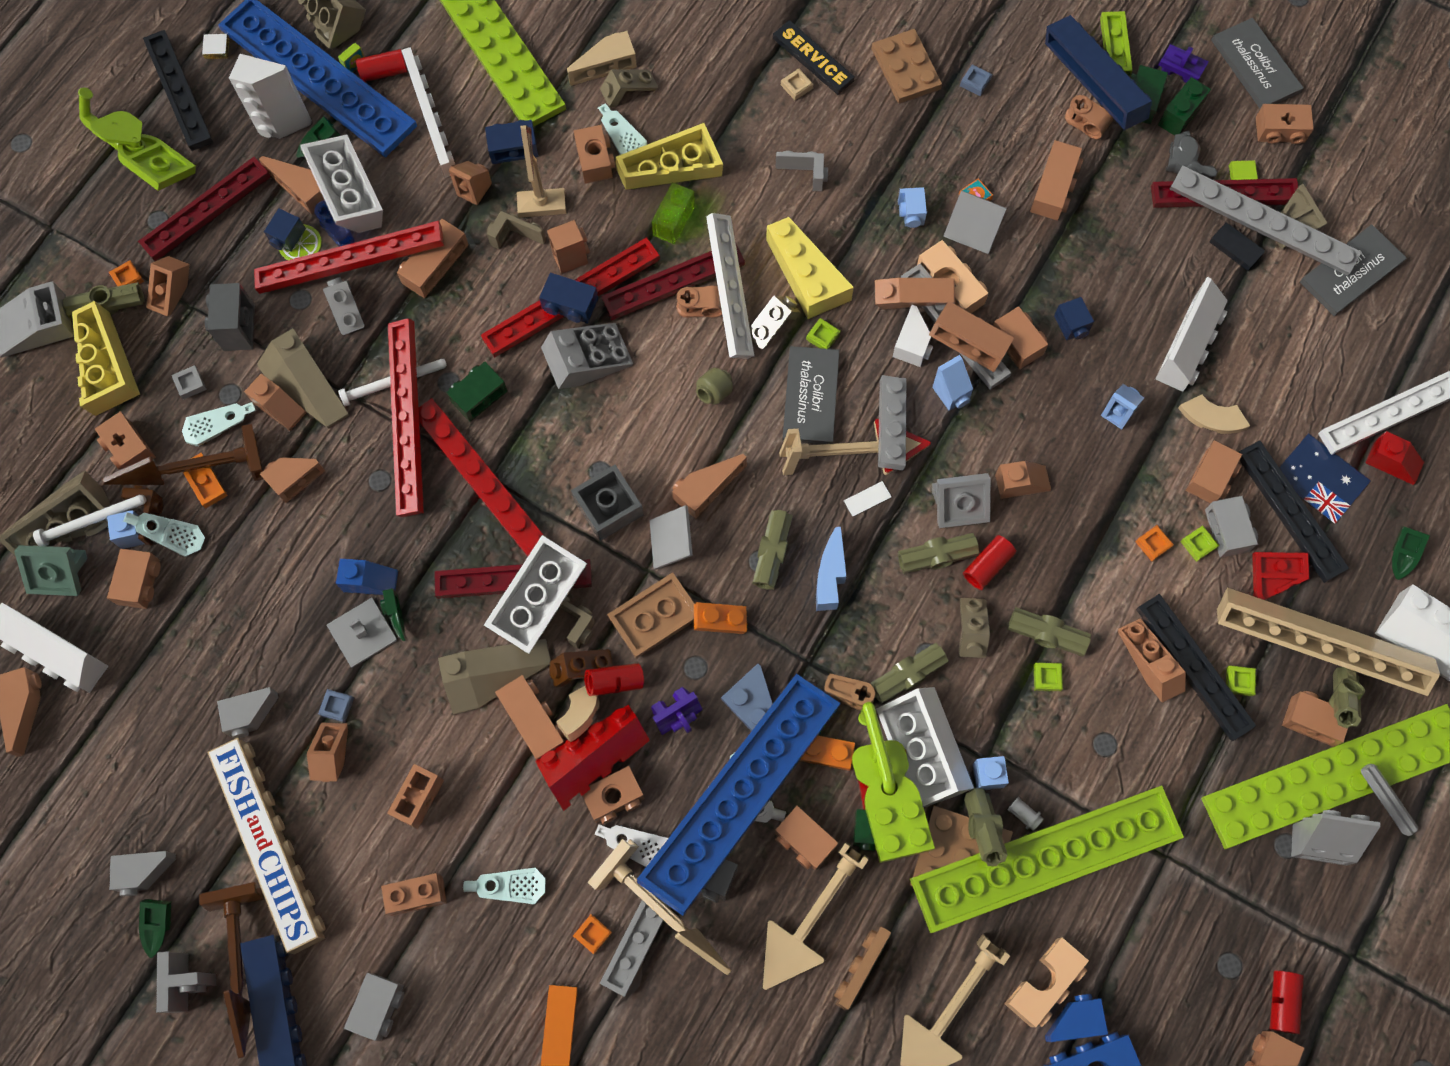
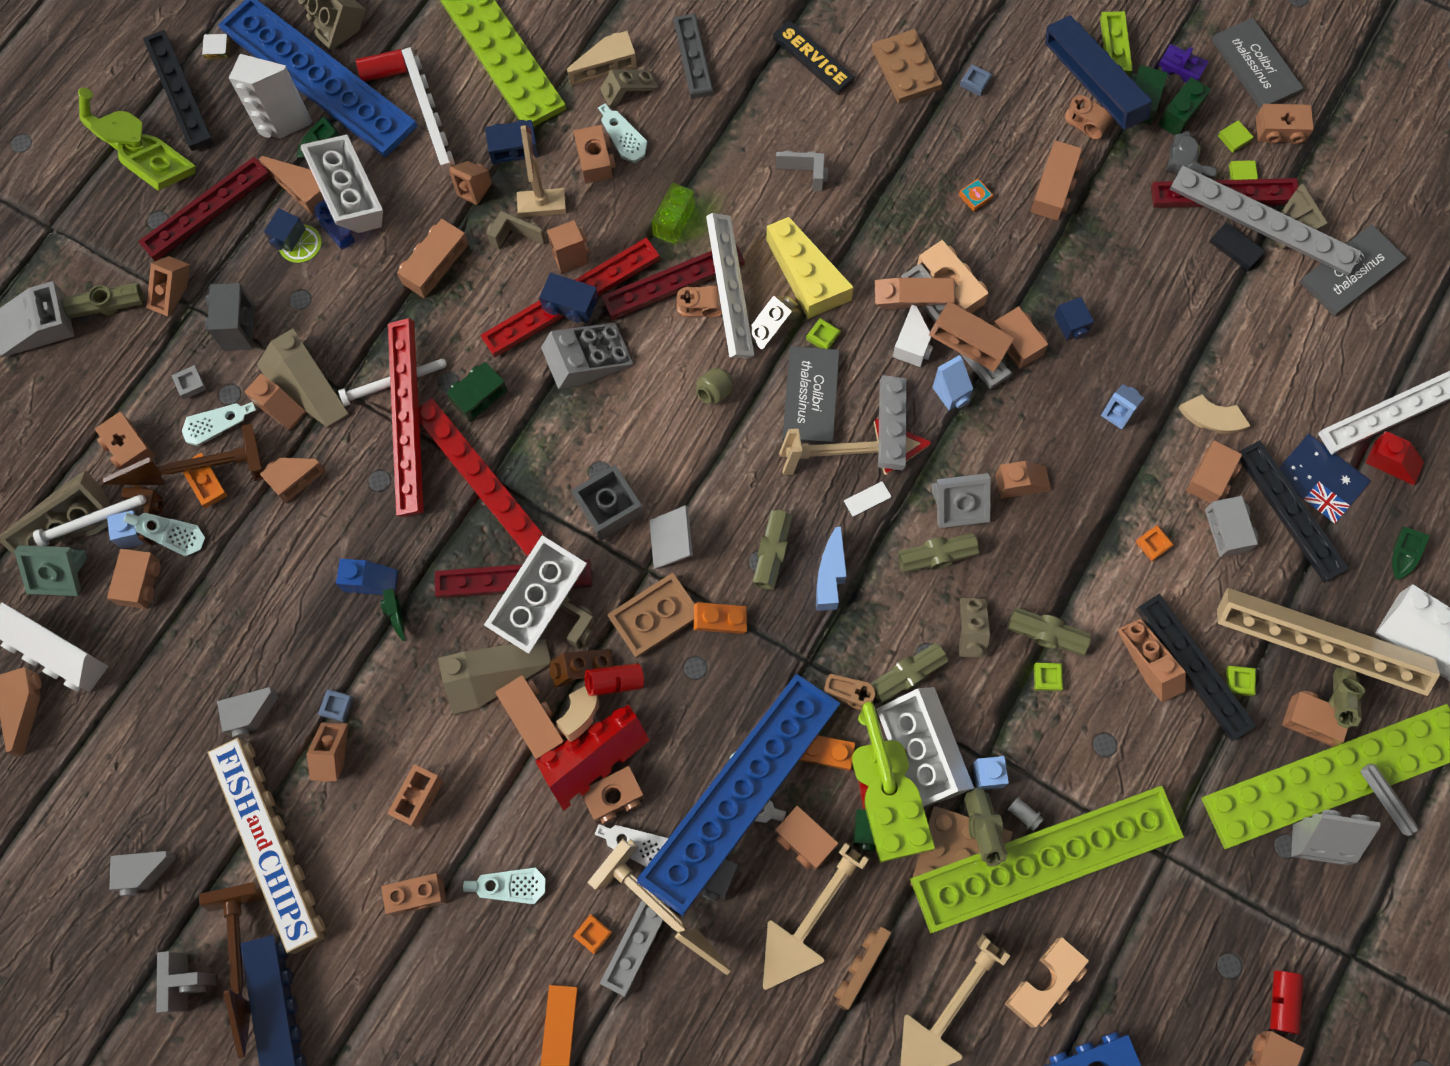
light yellow wedge [72,301,140,416] -> none
orange tile [109,260,144,286] -> none
dark green plate [139,899,172,958] -> none
red plate [254,221,444,294] -> none
light grey bracket [323,277,365,335] -> none
light grey piece [327,598,398,668] -> none
lime tile [338,43,364,73] -> none
light grey brick [344,973,404,1041] -> none
light yellow wedge [616,123,723,189] -> none
dark purple hips [651,687,703,735] -> none
nougat slope [672,454,747,519] -> none
sand blue wing [721,664,772,731] -> none
tan tile [781,68,813,101] -> none
light blue brick [898,188,927,228] -> none
light grey piece [943,190,1007,254] -> none
red pin [963,535,1016,590] -> none
blue slope [1045,994,1108,1042] -> none
white slope [1156,277,1228,392] -> none
lime tile [1180,526,1219,562] -> none
red wing [1252,552,1309,600] -> none
none -> dark grey tile [673,13,713,99]
none -> lime tile [1218,120,1253,153]

